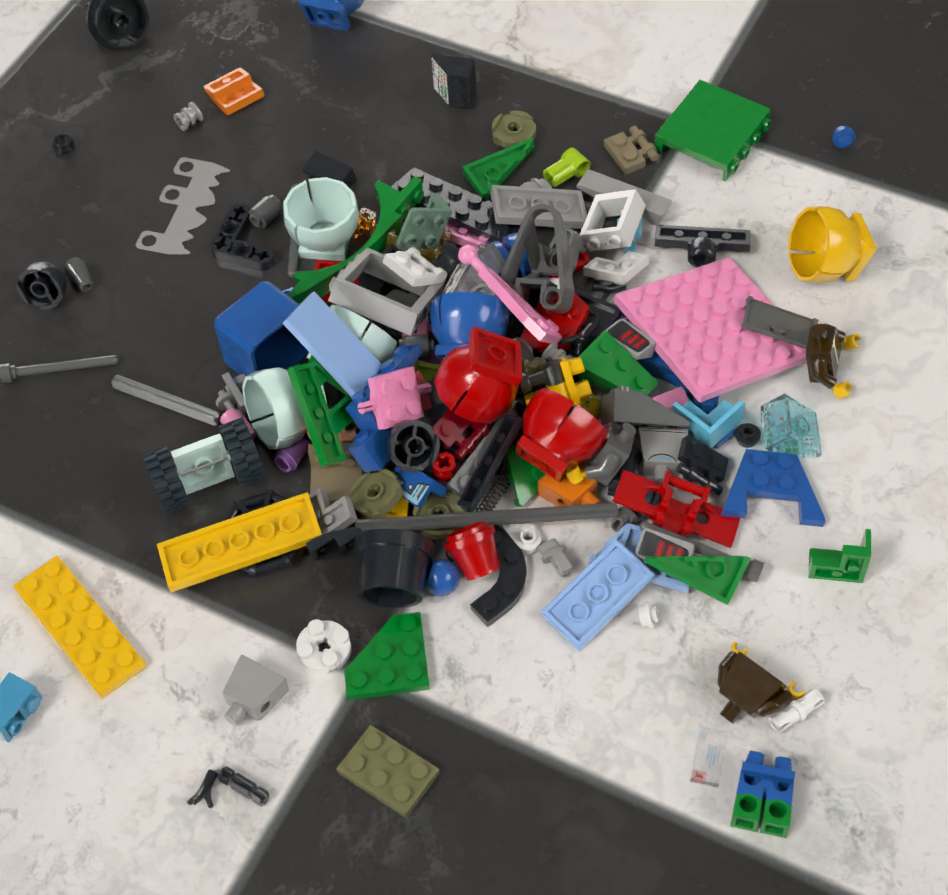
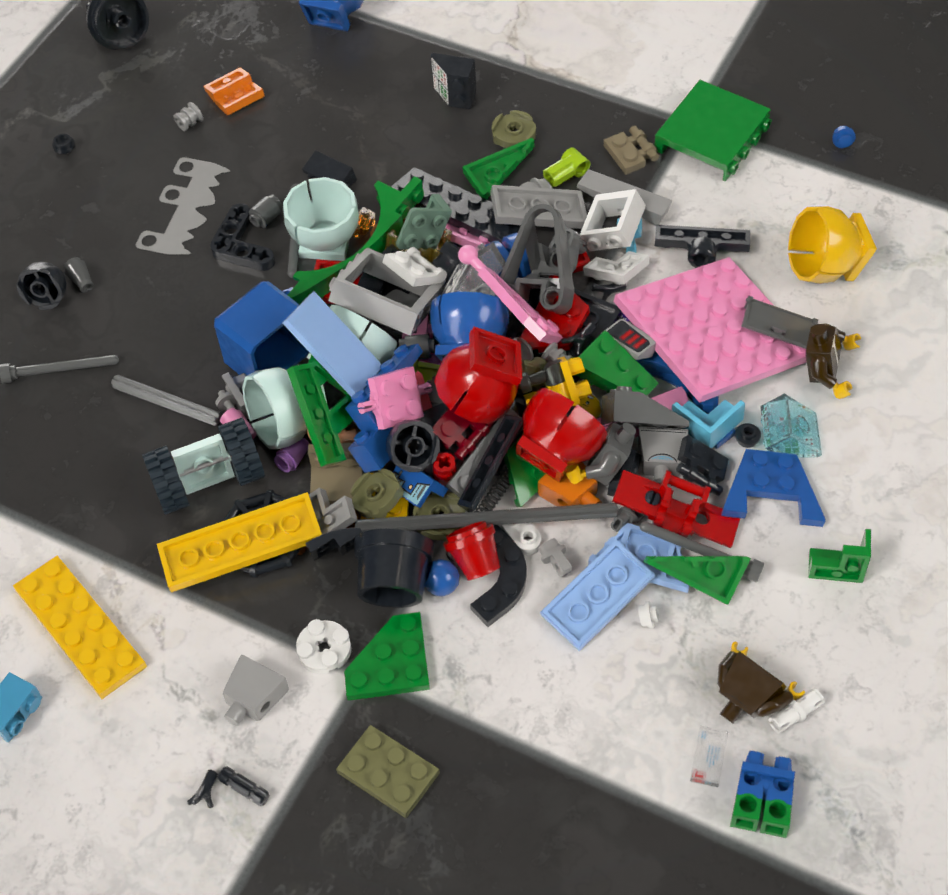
slope [635,528,695,561] -> none

